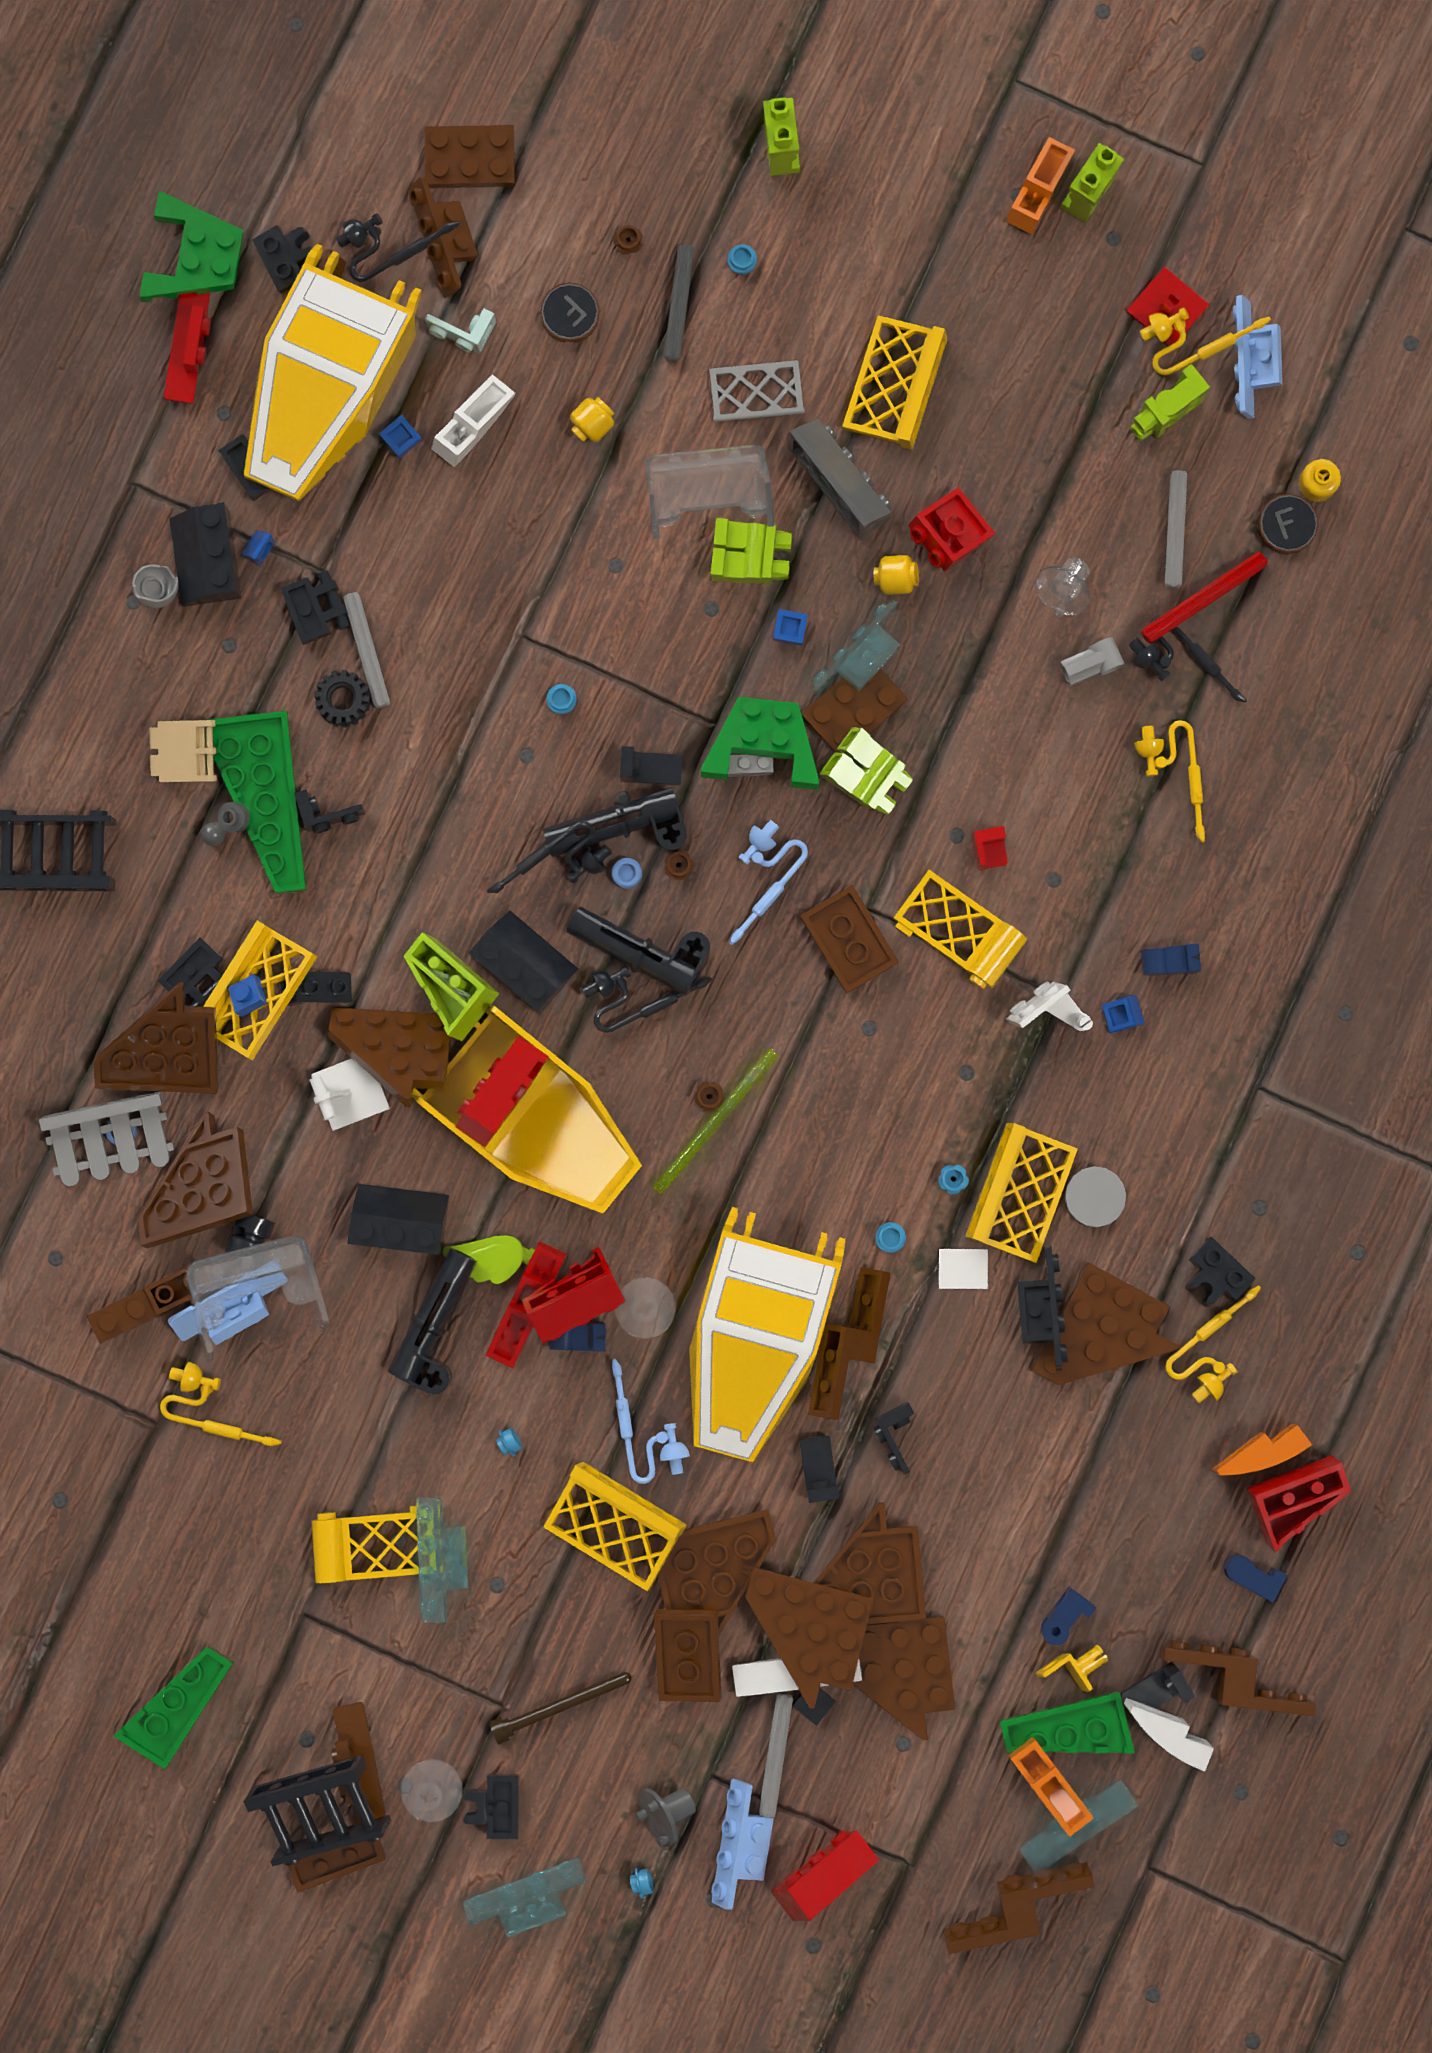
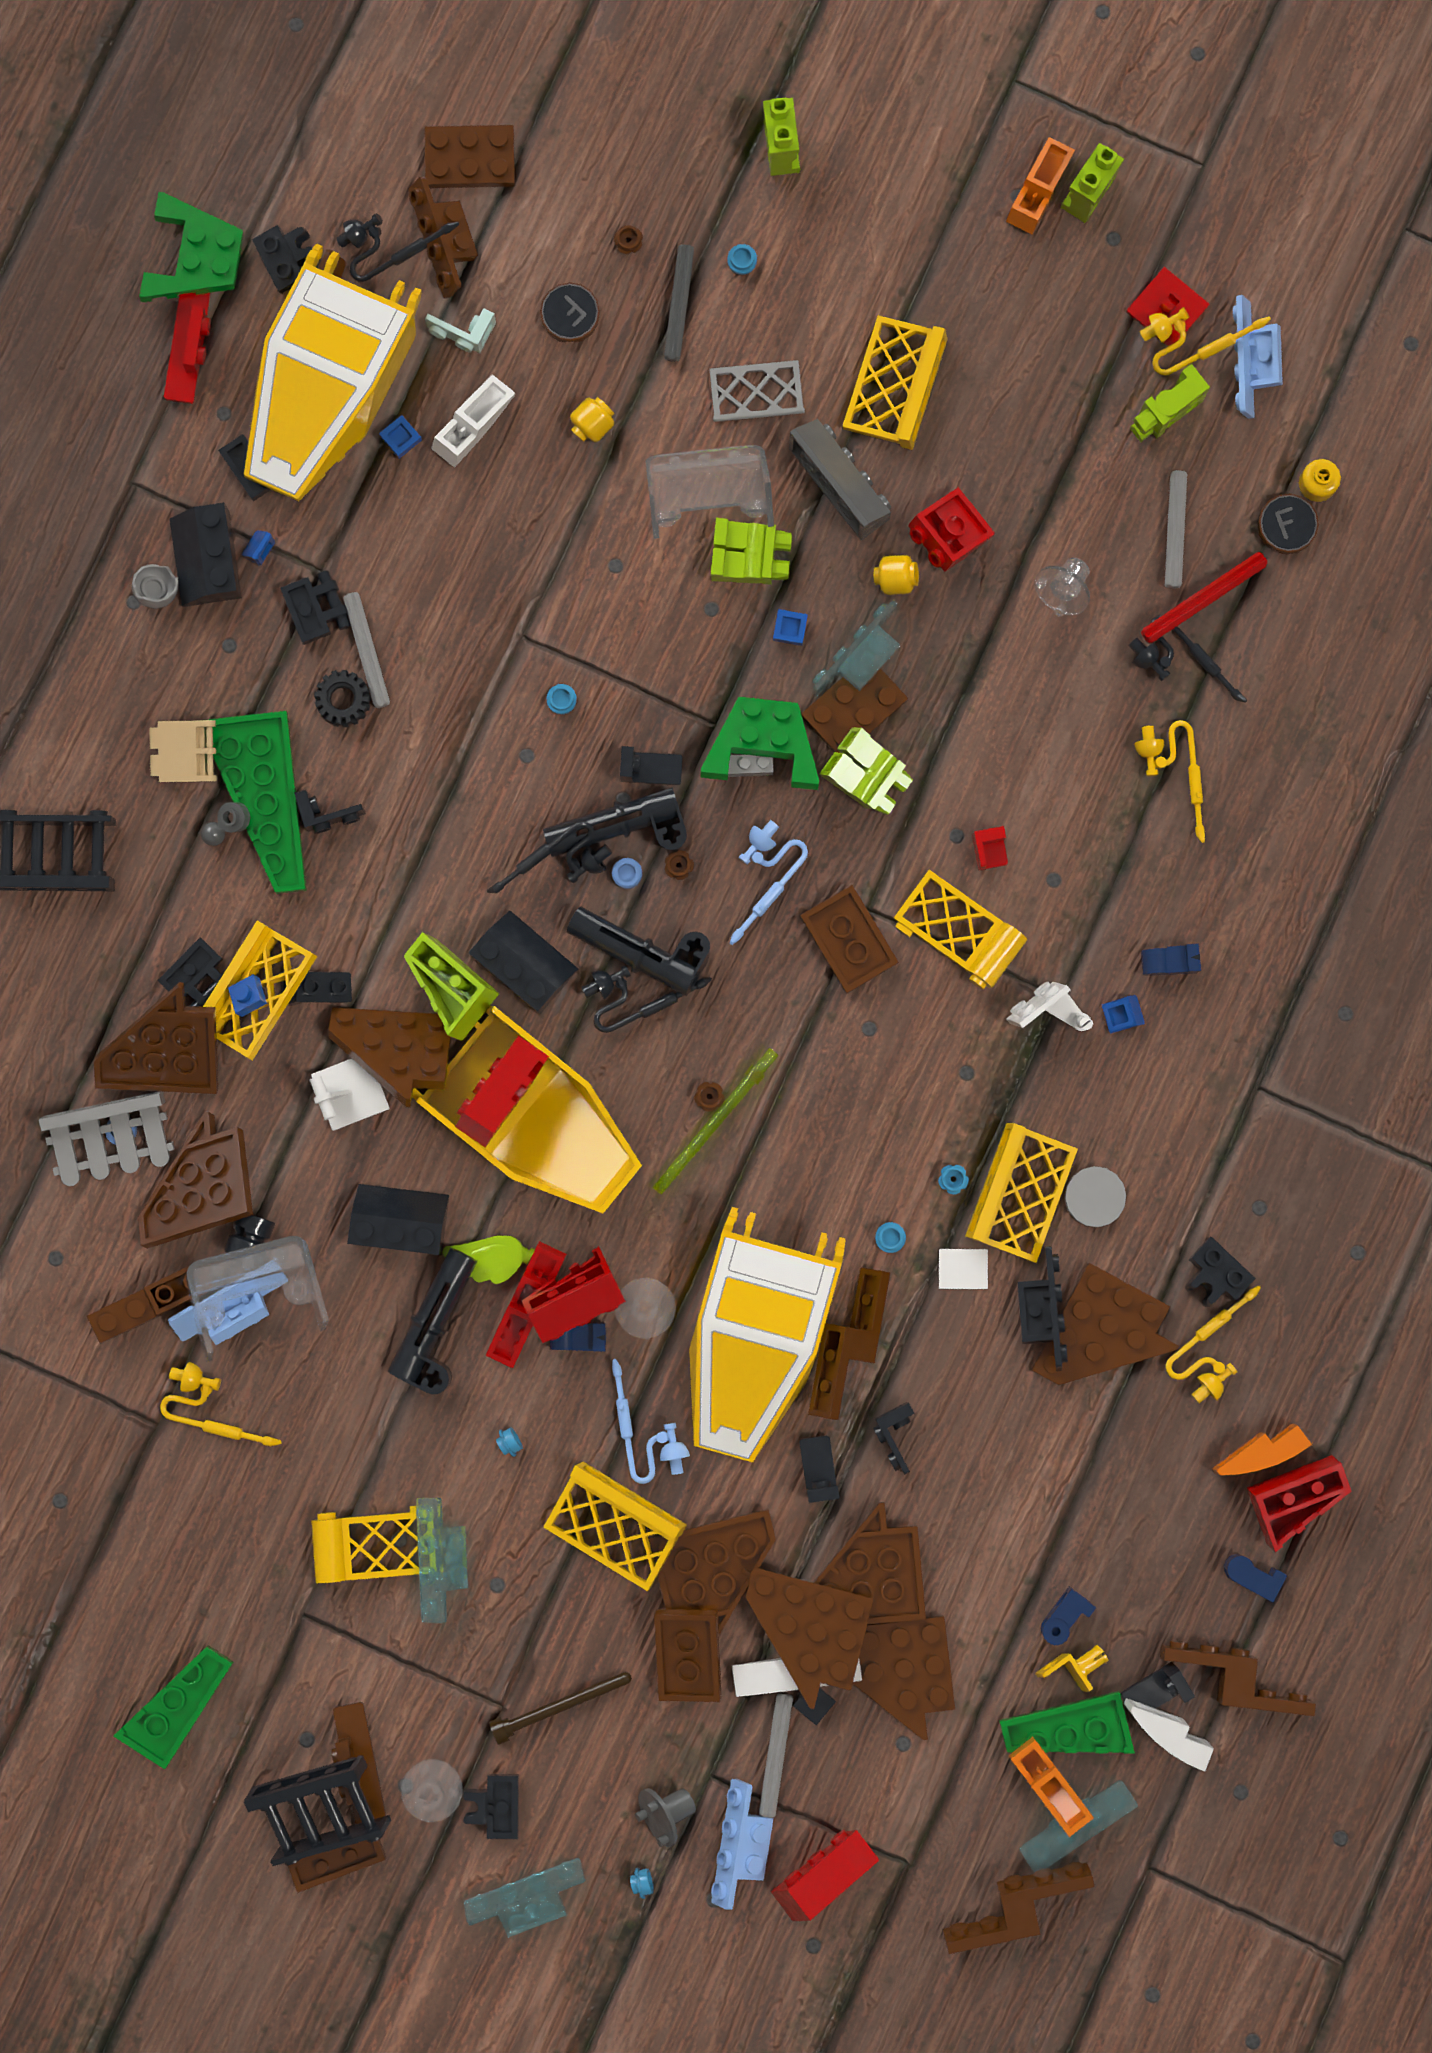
light grey piece [1060,637,1125,687] -> none

